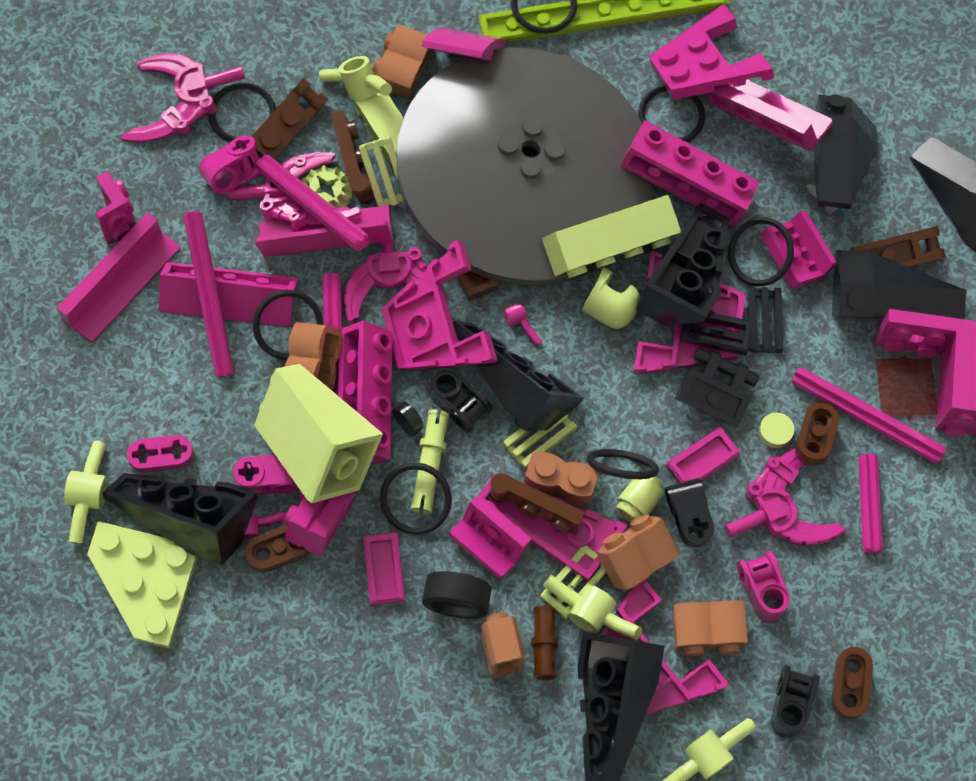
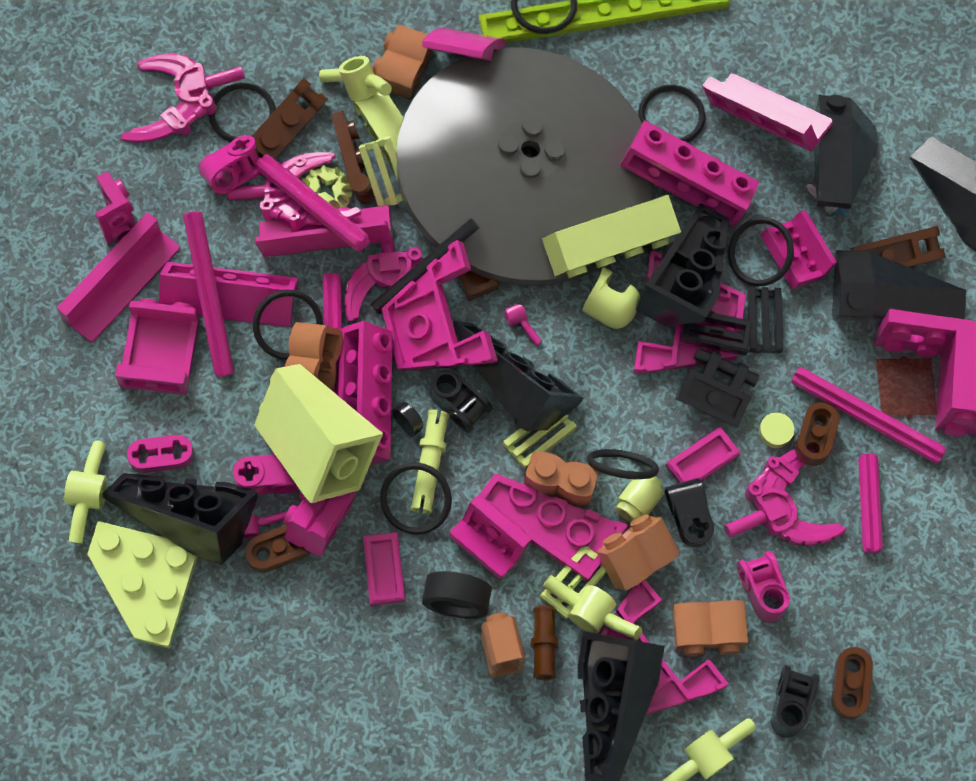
reddish brown plate [490,473,585,534] -> none
dark pink wing [649,4,774,100] -> none
none -> dark pink panel [115,299,200,395]
none -> black bar [371,218,480,314]

